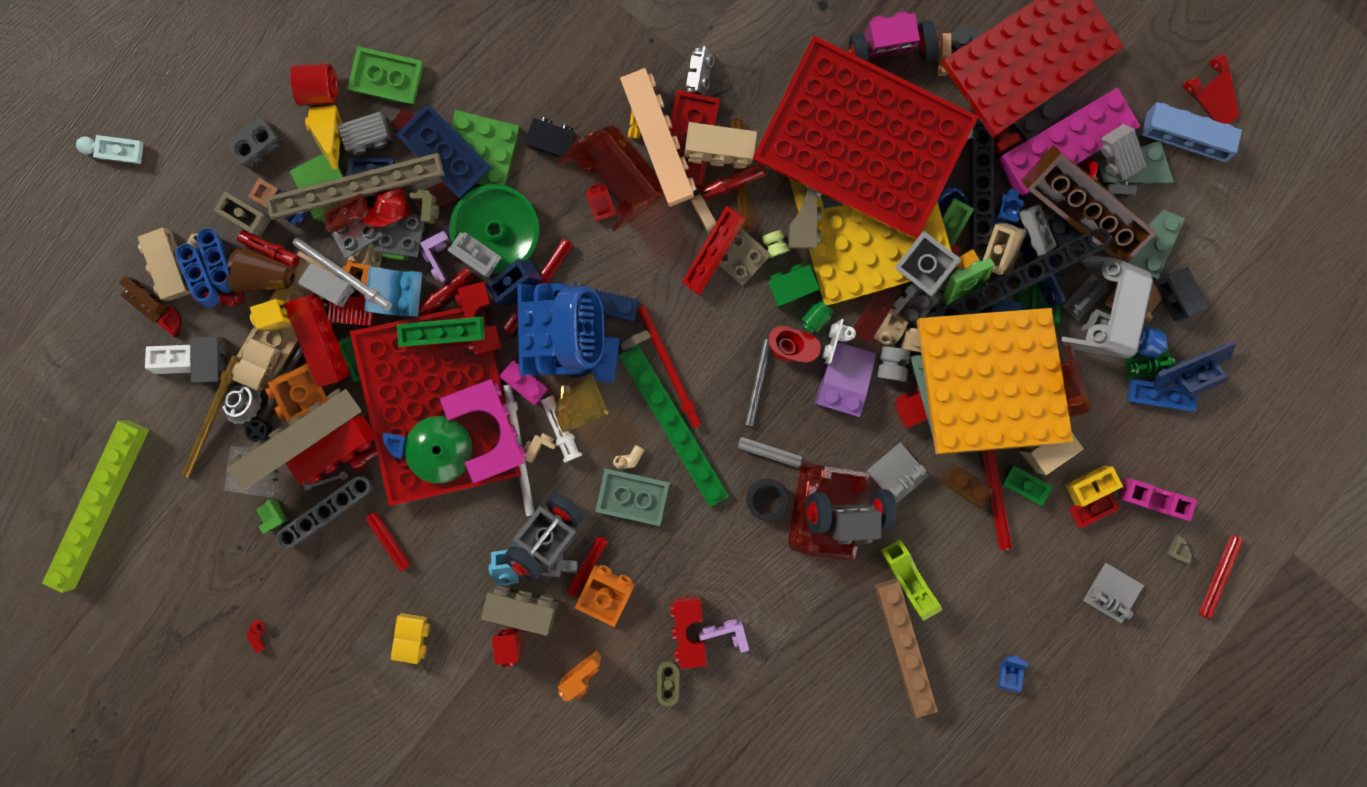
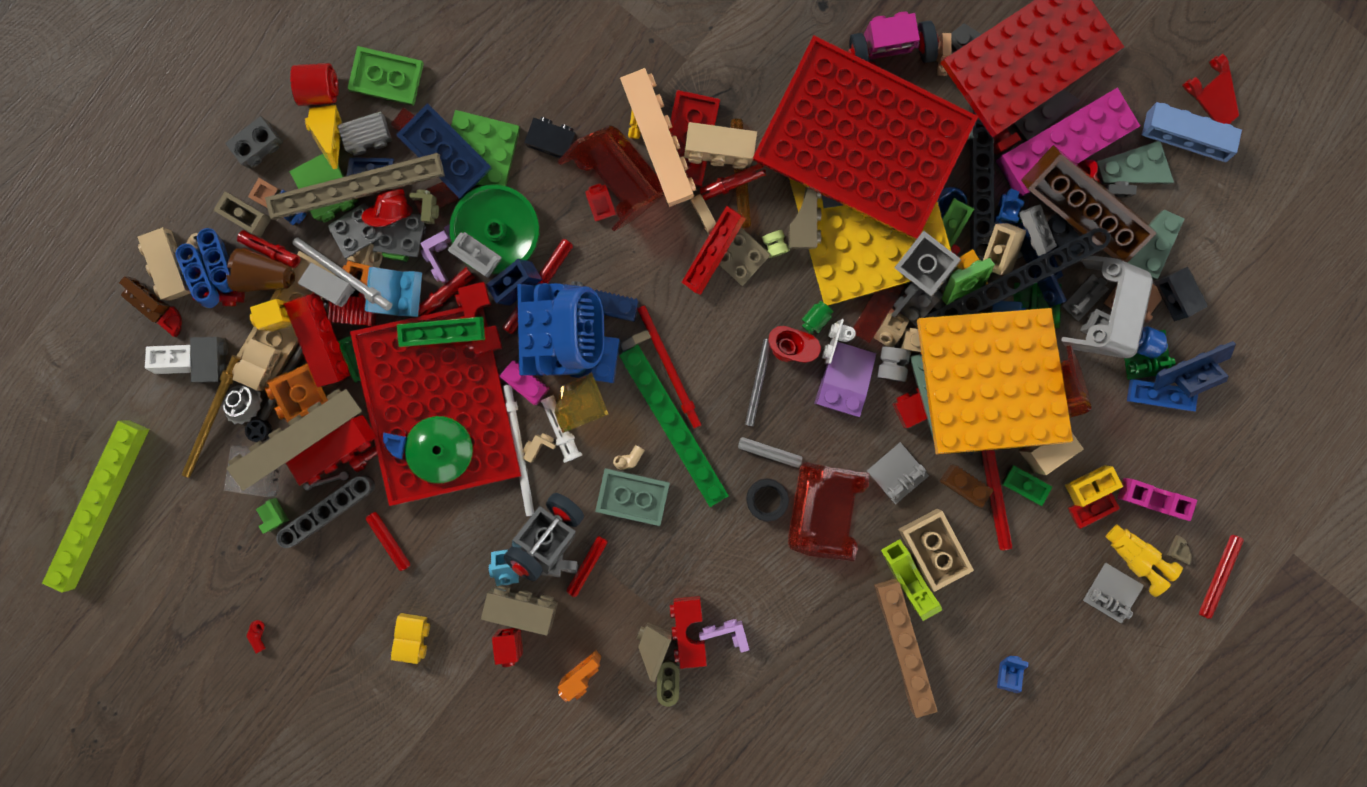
light aqua plate [76,135,144,164] -> none
clear red plate [324,193,369,234] -> none
dark pink arch [440,379,526,483] -> none
orange plate [575,565,635,627] -> none
light grey hinge [686,46,714,96] -> none
green brick [767,263,820,308] -> none
brick [806,489,897,544] -> none
light grey brick [1100,124,1146,180] -> none
none -> dark tan slope [636,622,672,682]
none -> tan brick [898,509,974,592]
none -> yellow piece [1105,524,1183,597]

